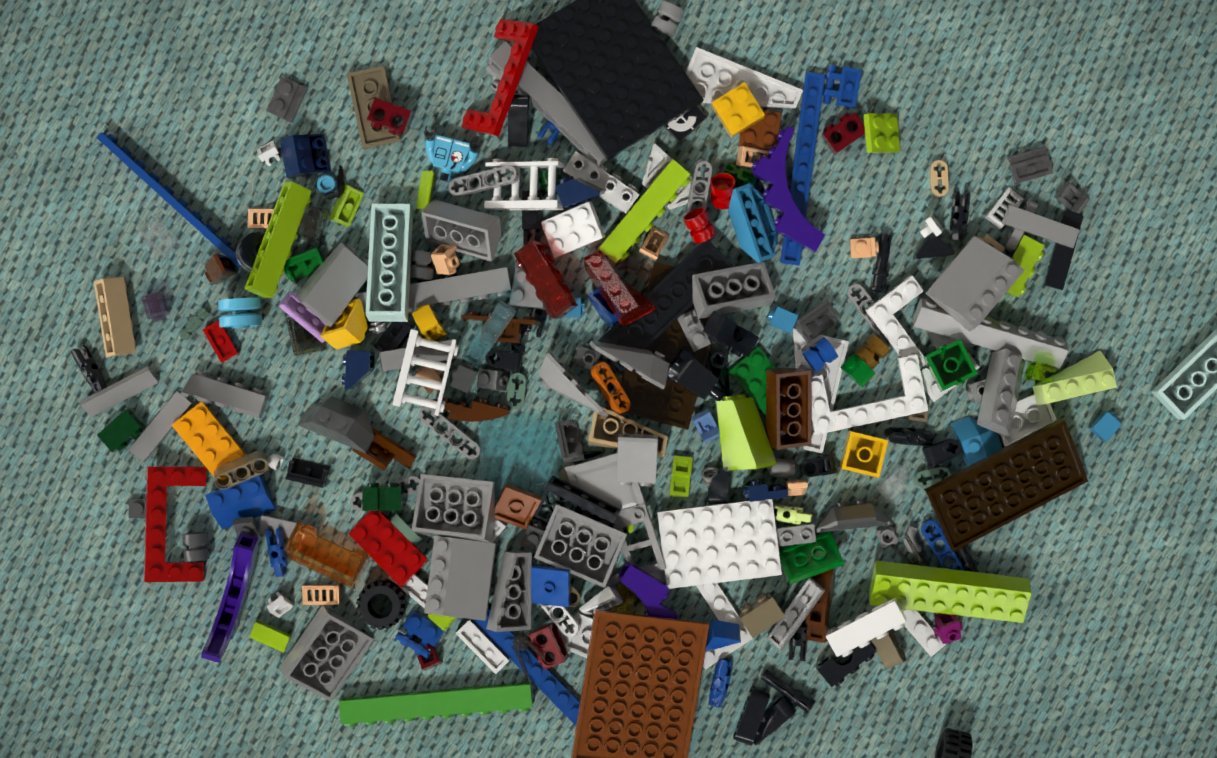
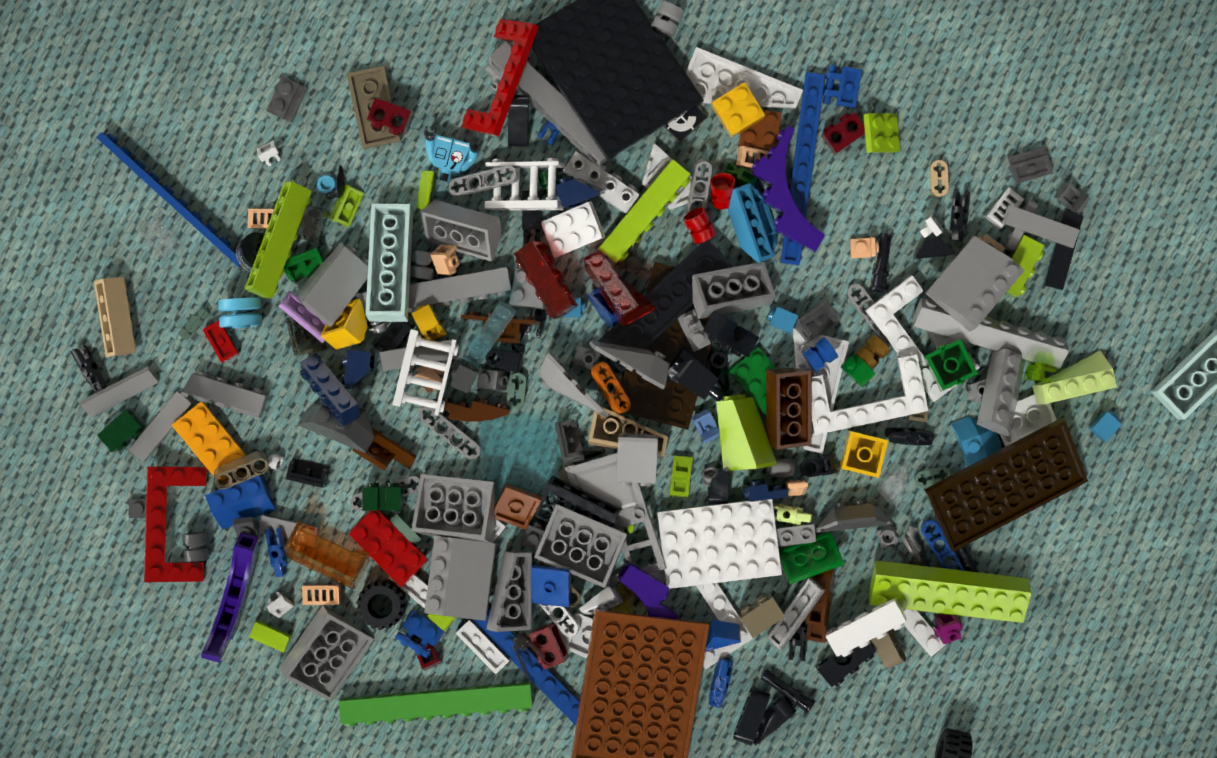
clear purple brick [141,292,170,322] -> none
reddish brown slope [204,253,237,284] -> none
dark blue slope [280,134,331,178] -> none
light nougat slope [639,226,670,261] -> none
black piece [922,439,961,467] -> none
none -> dark blue brick [300,353,360,426]

